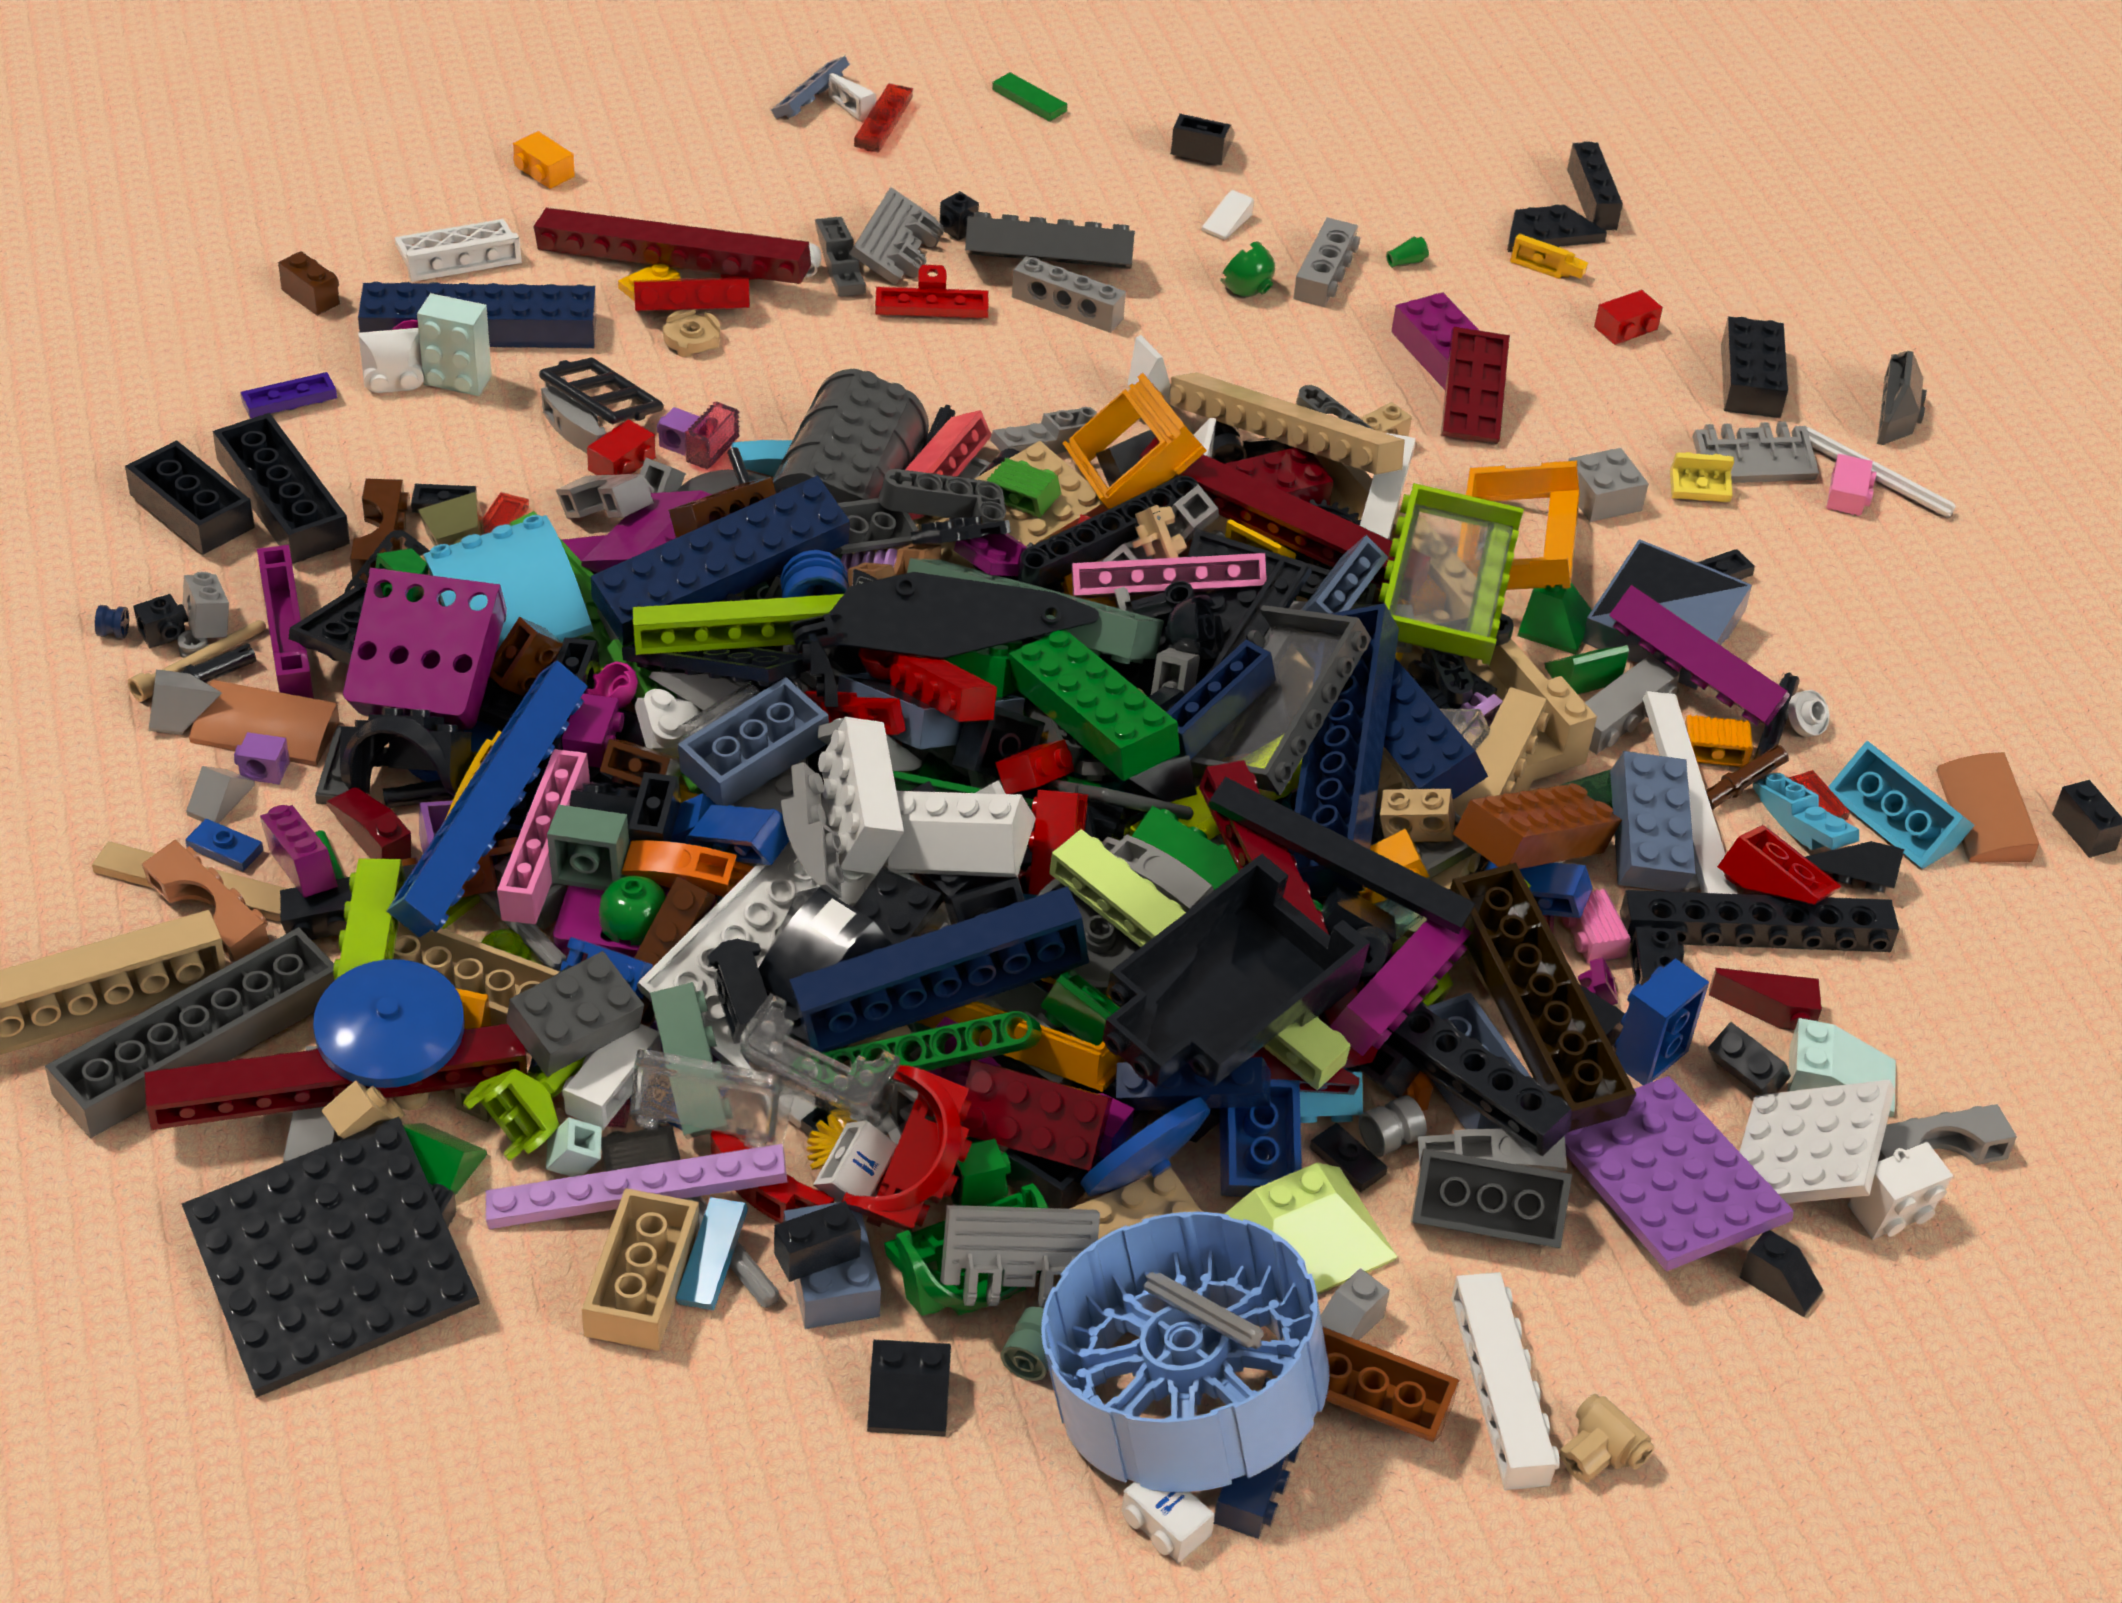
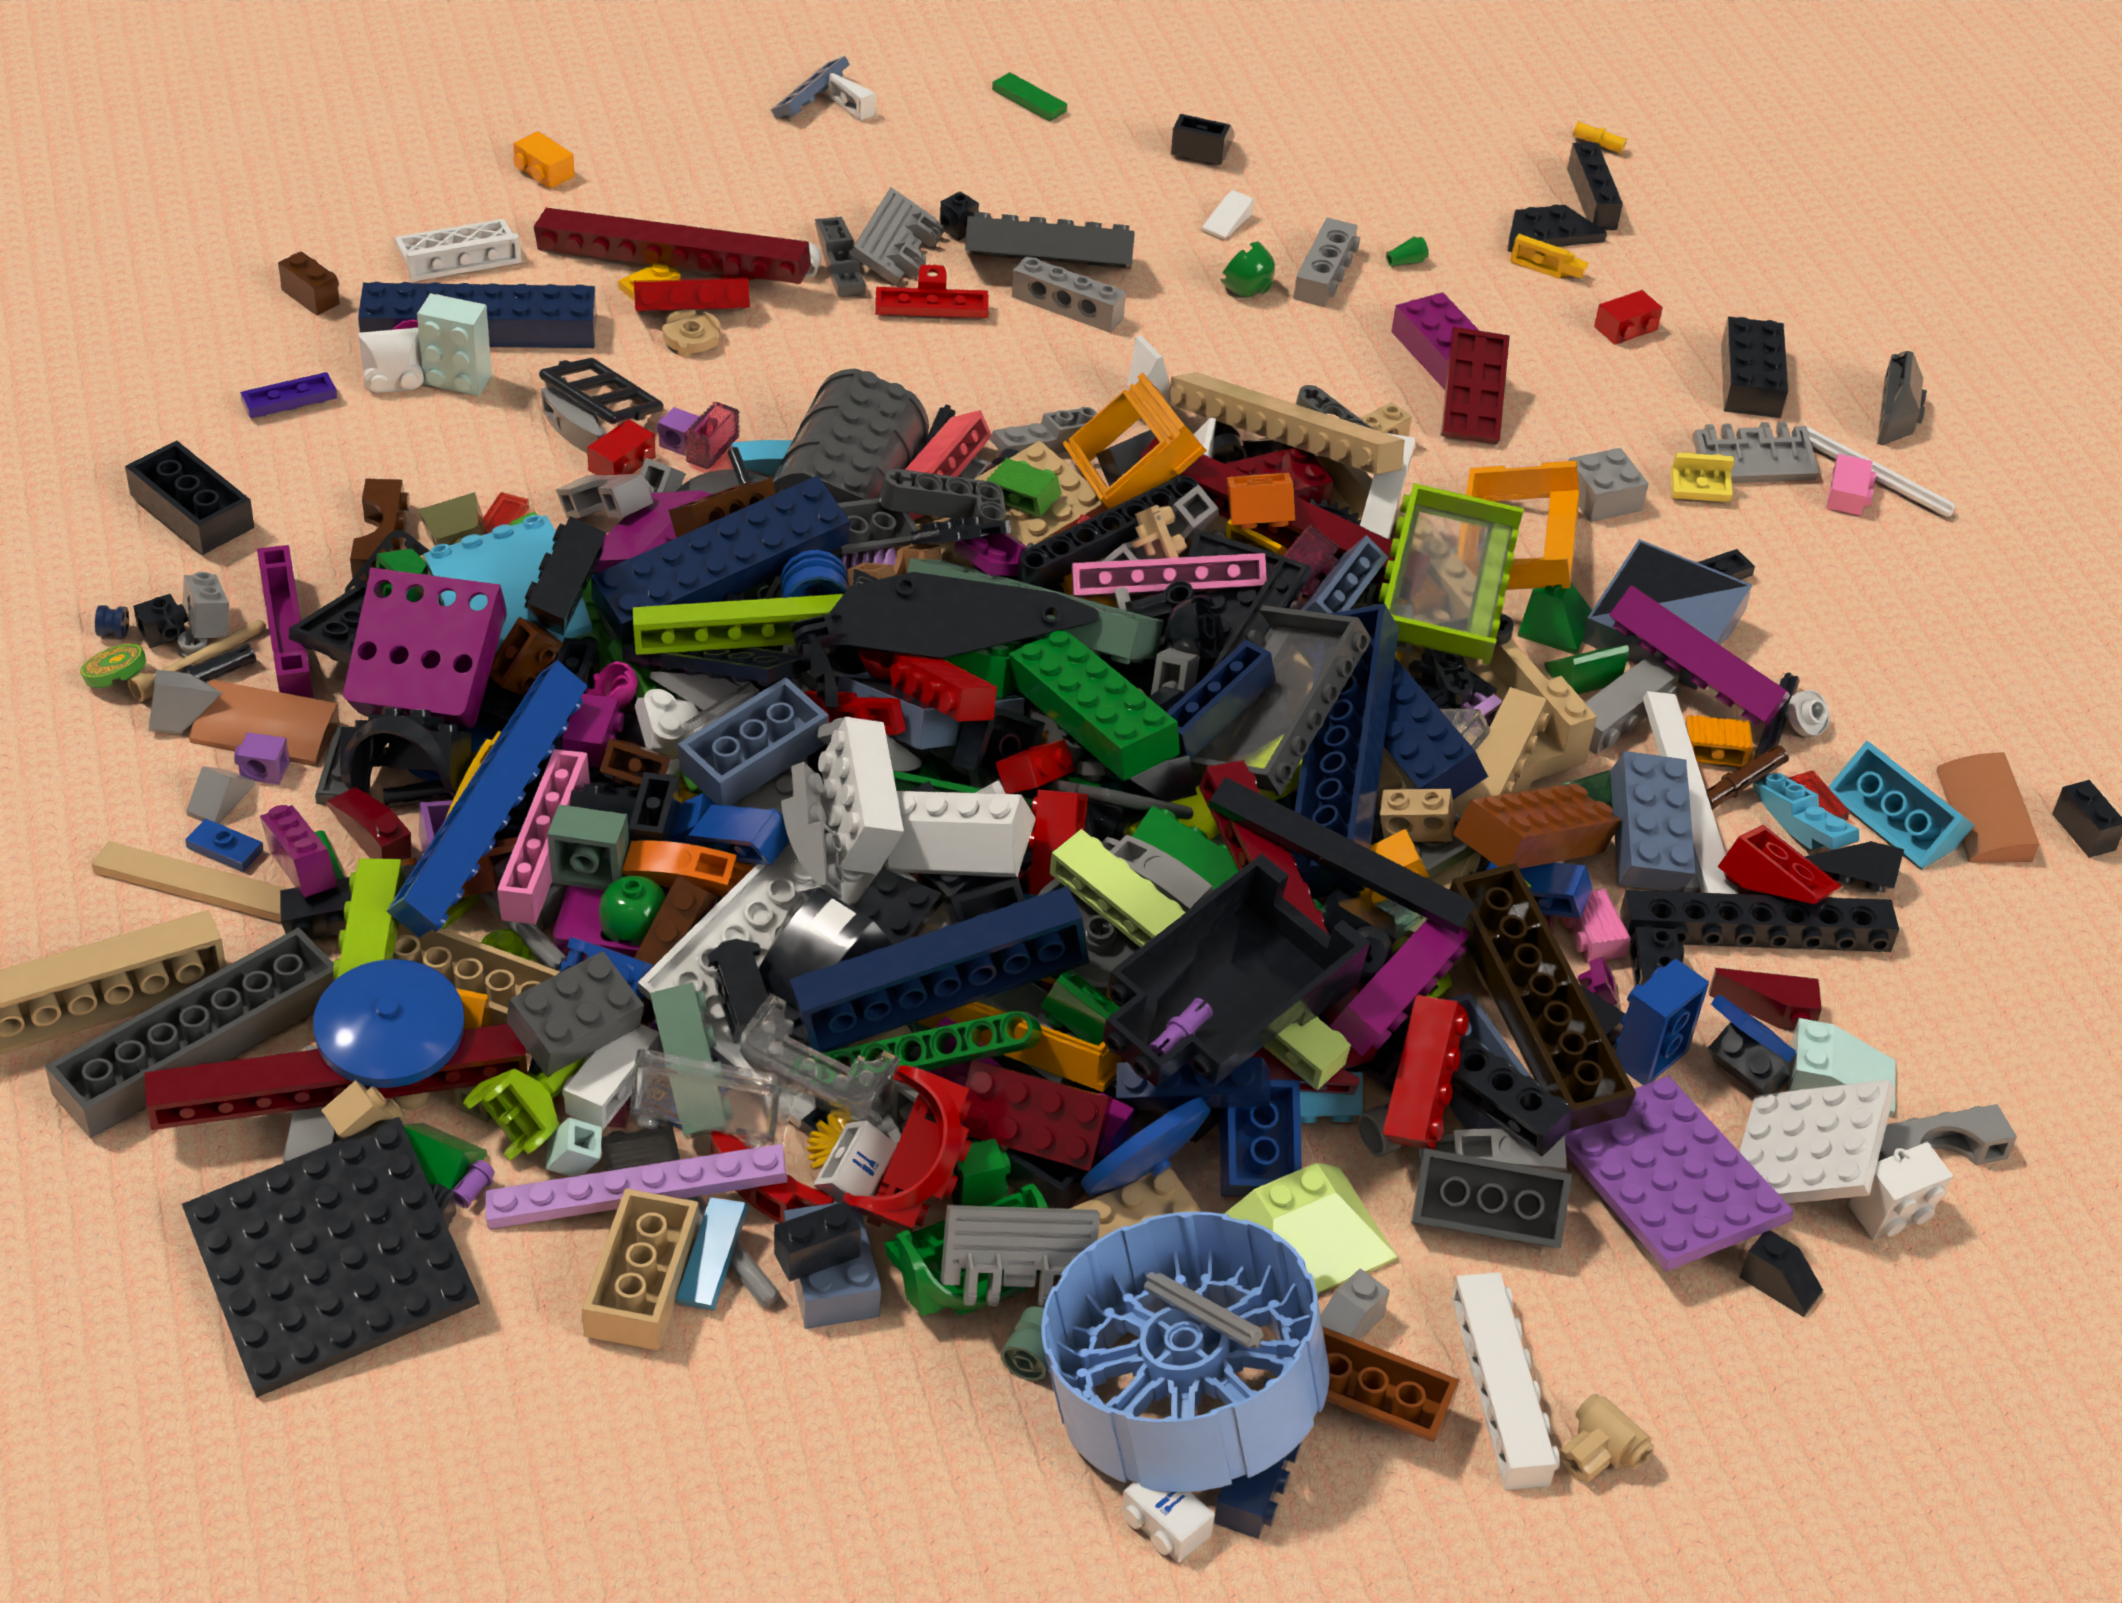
nougat arch [142,839,269,963] -> none
black brick [213,413,350,564] -> none
black plate [411,484,477,513] -> none
clear red plate [854,83,913,152] -> none
black slope [867,1339,951,1436] -> none
black plate [1310,1122,1388,1193] -> none
none -> bright green tile [80,643,147,688]
none -> medium lavender pin [452,1160,495,1208]
none -> black brick [524,516,606,636]
none -> medium lavender pin [1148,998,1213,1058]
none -> orange slope [1227,473,1295,529]
none -> clear pink brick [1269,525,1339,601]
none -> red brick [1382,995,1469,1150]
none -> yellow pin [1572,121,1627,154]
none -> blue tile [1711,995,1797,1063]

